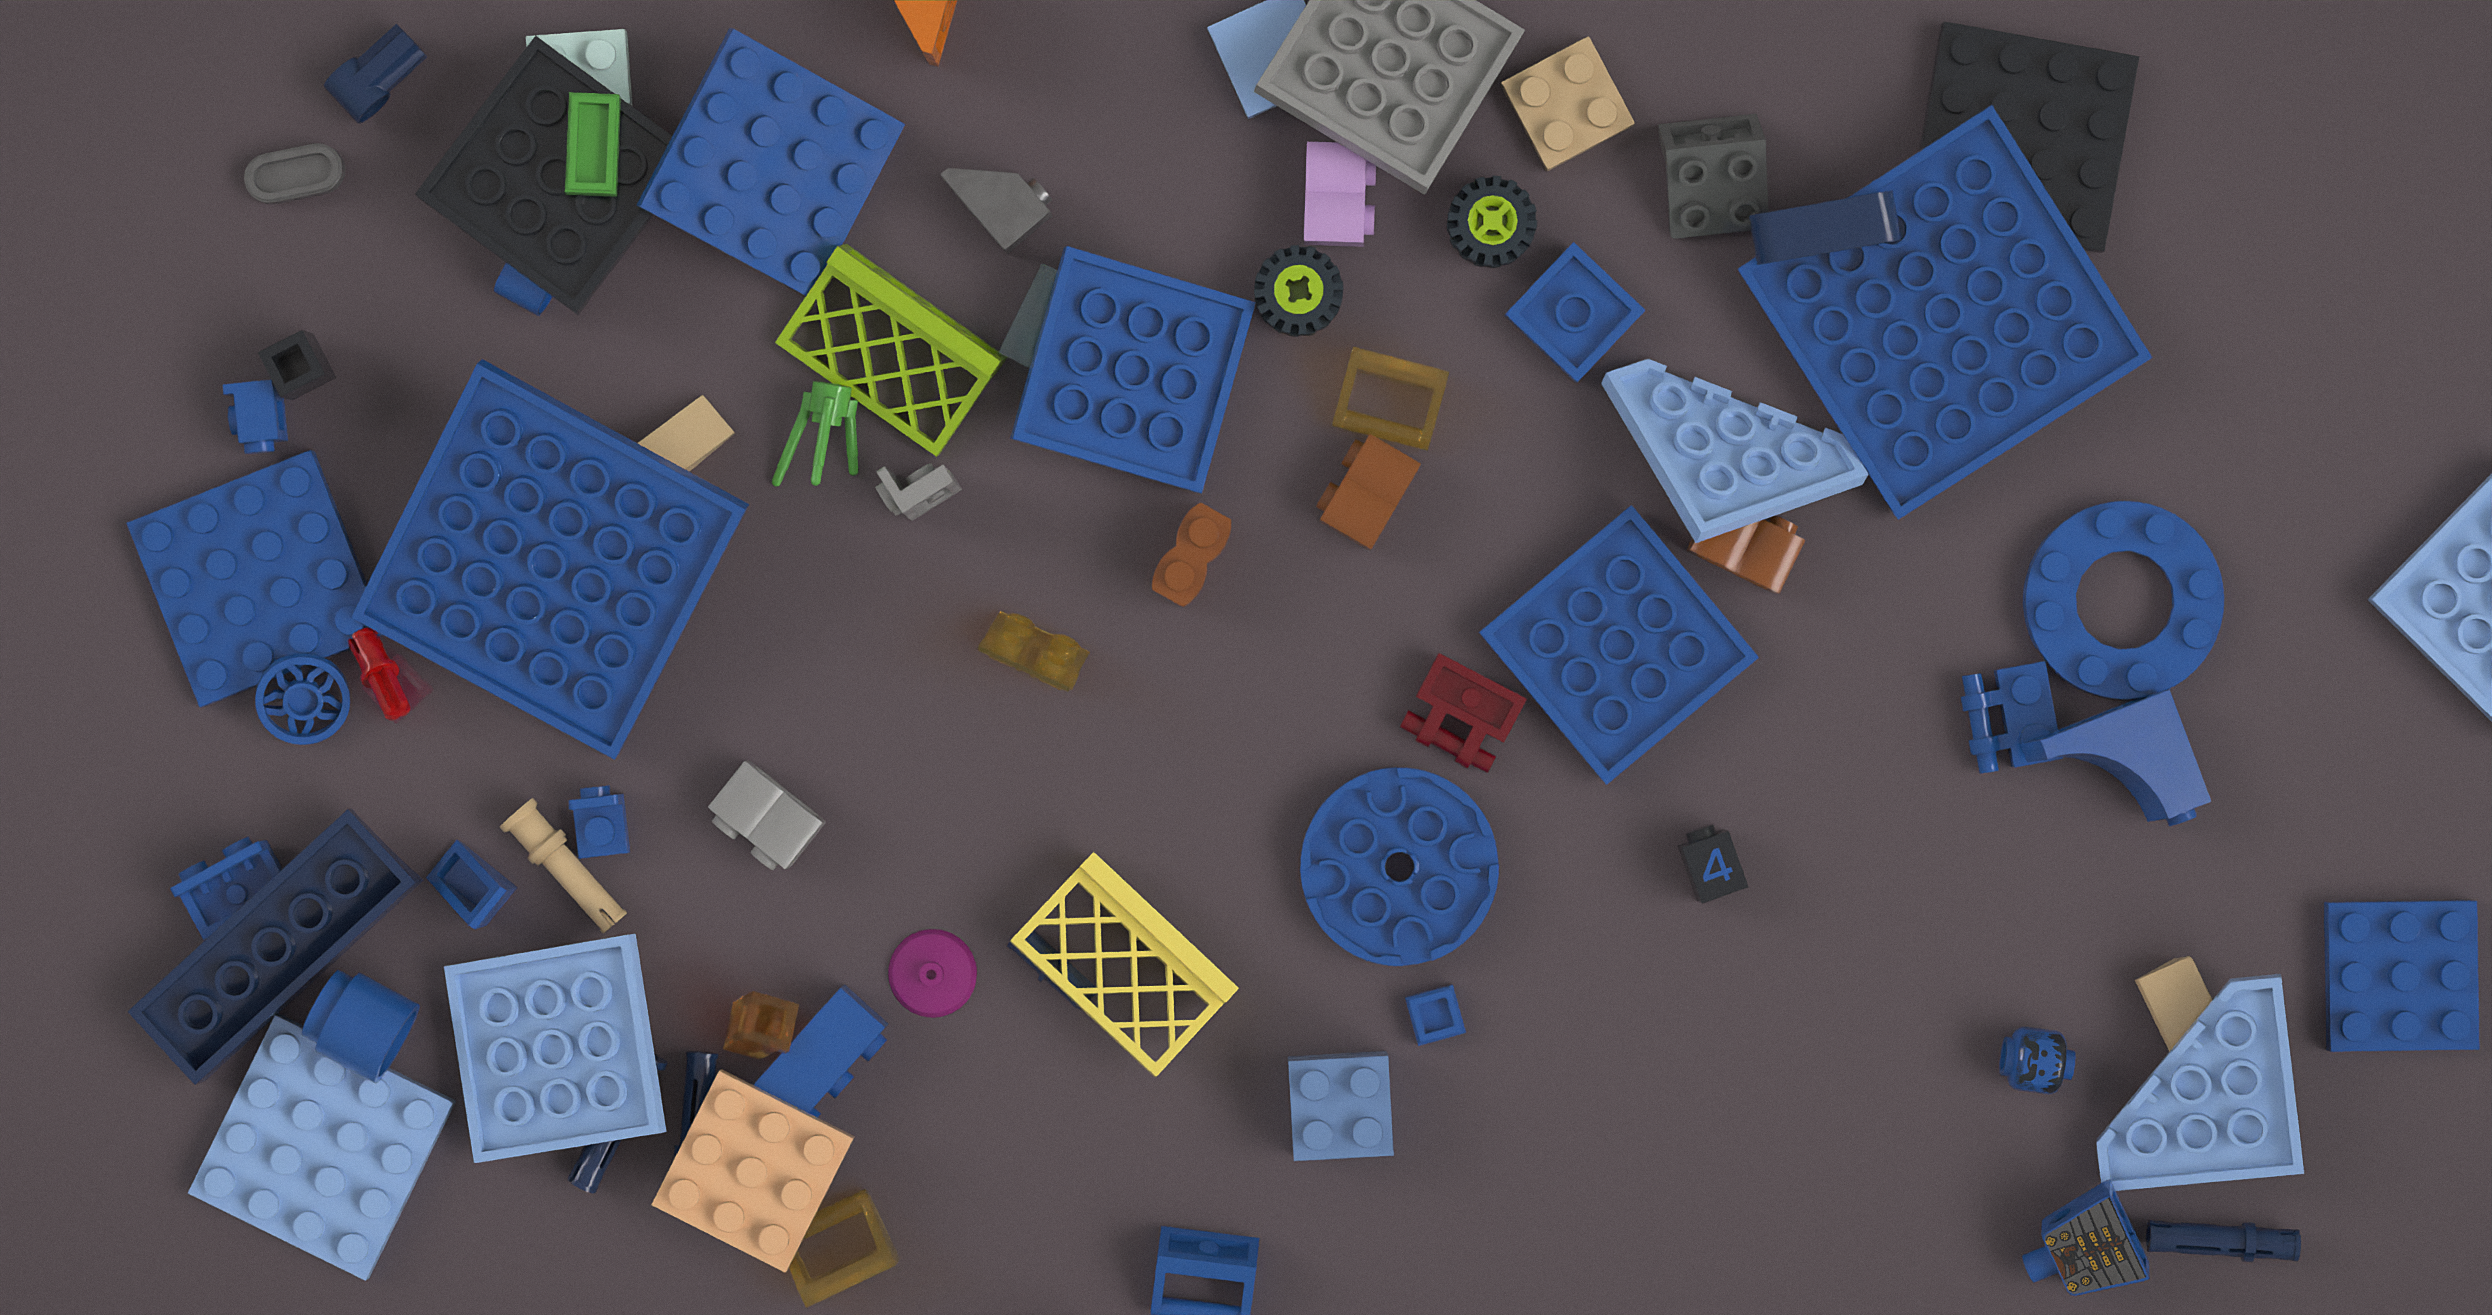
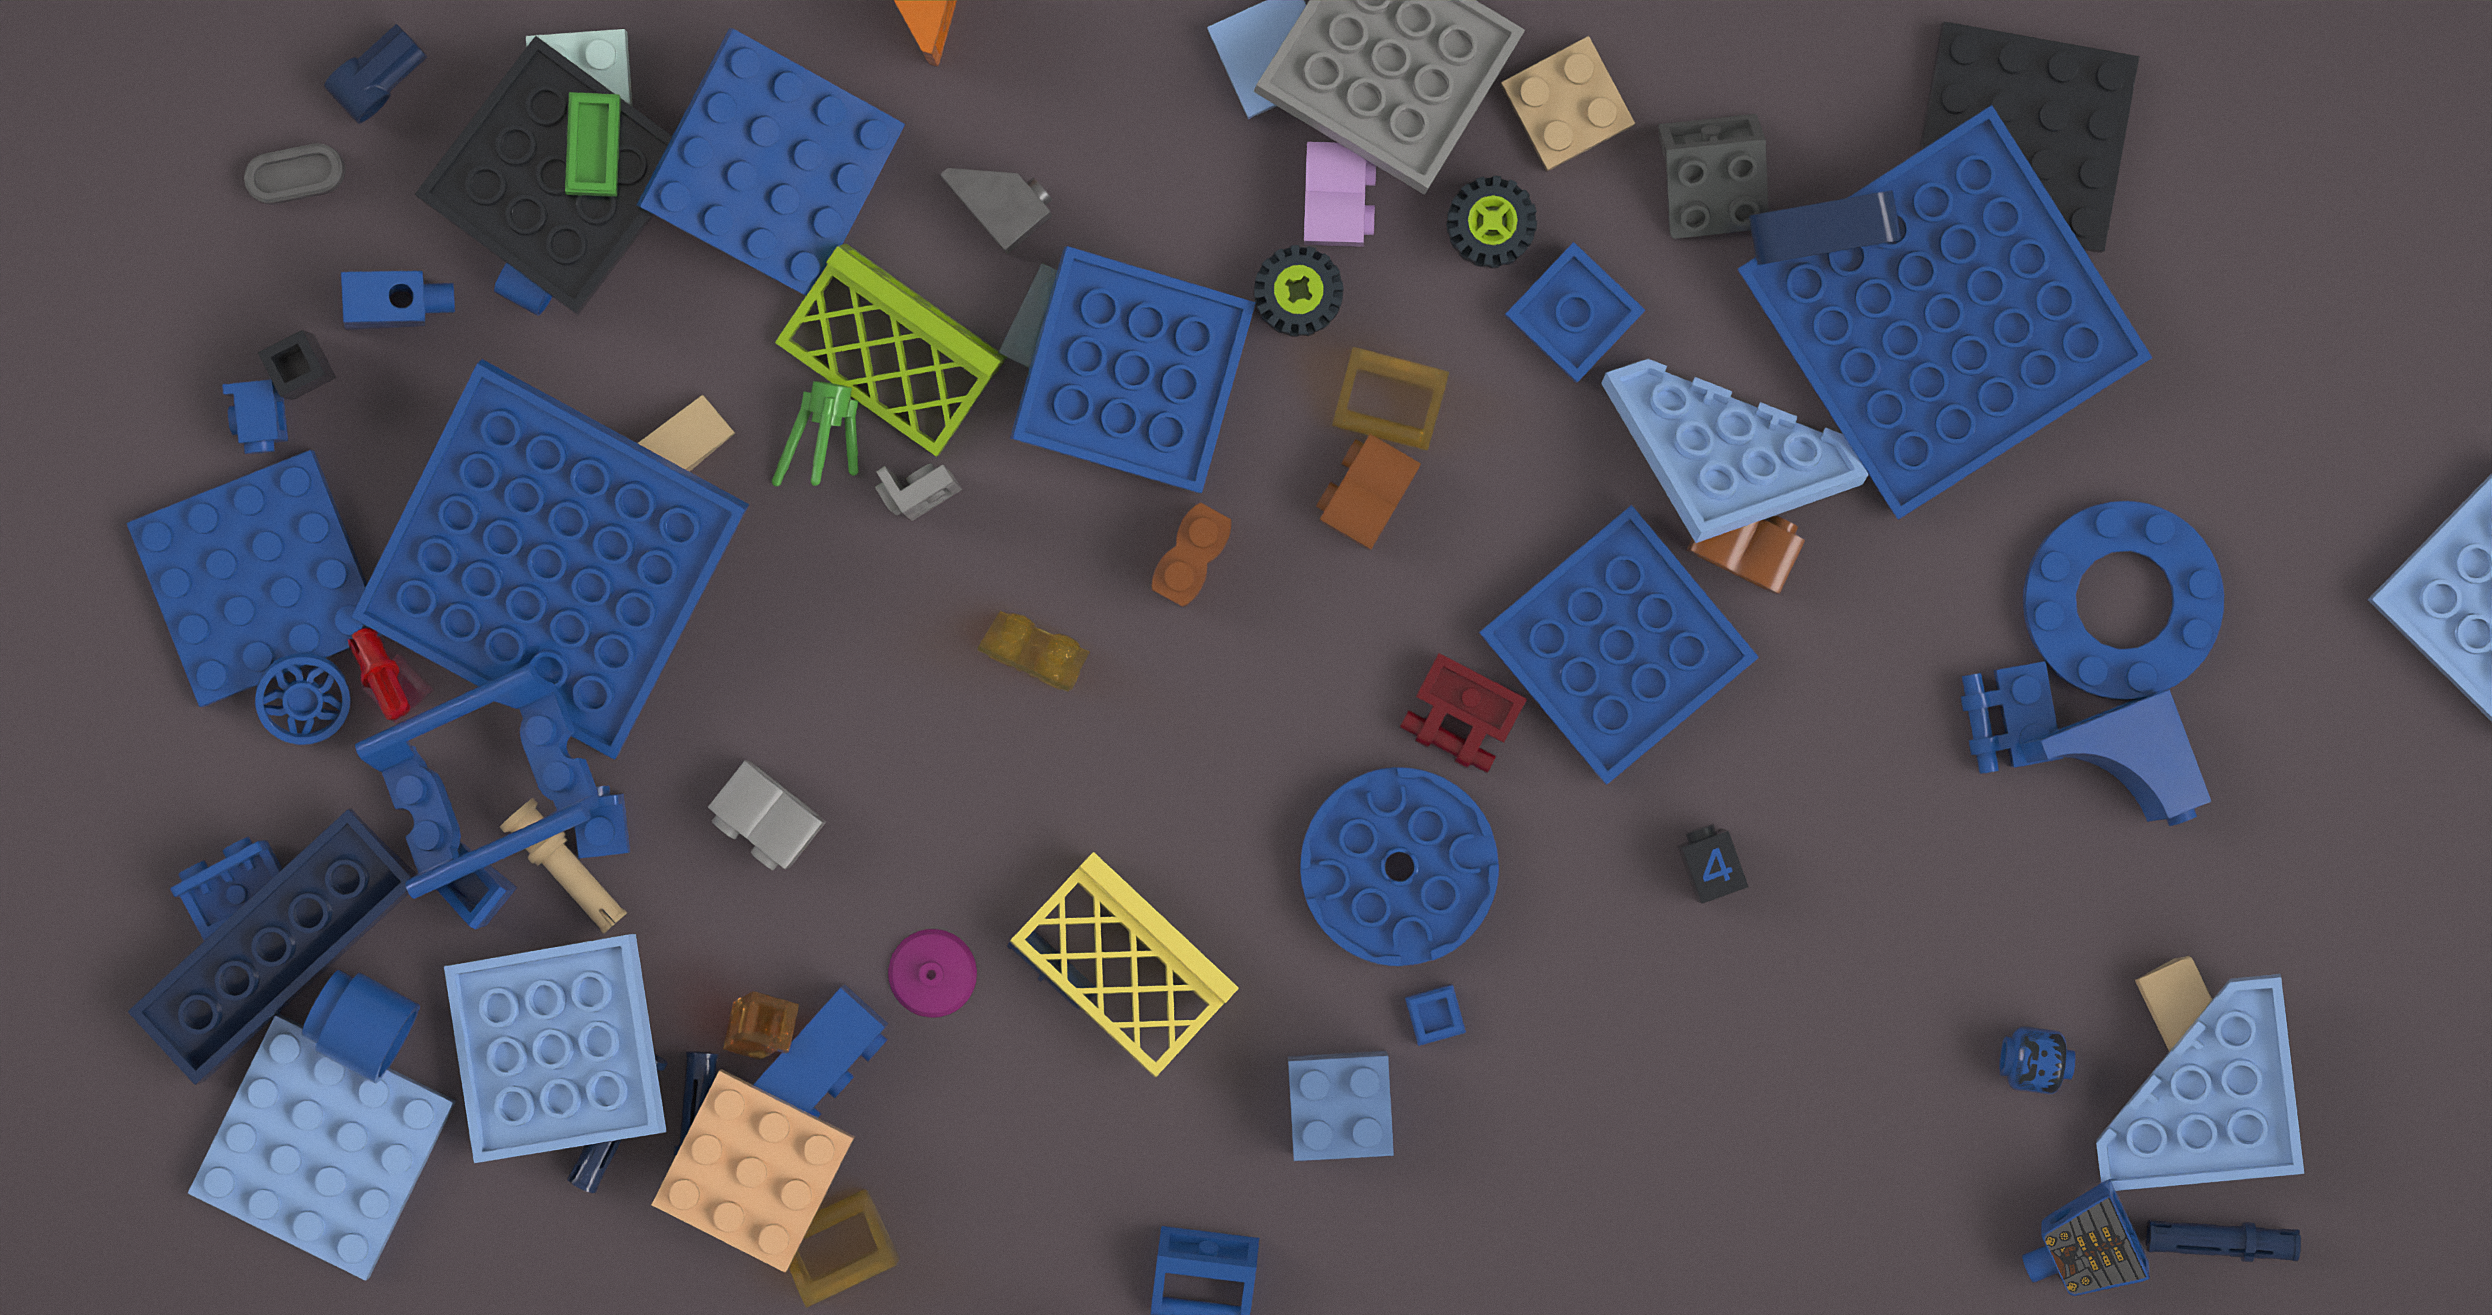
blue plate [2324,900,2480,1052] -> none
none -> blue torso [341,271,455,330]
none -> blue piece [355,663,599,899]

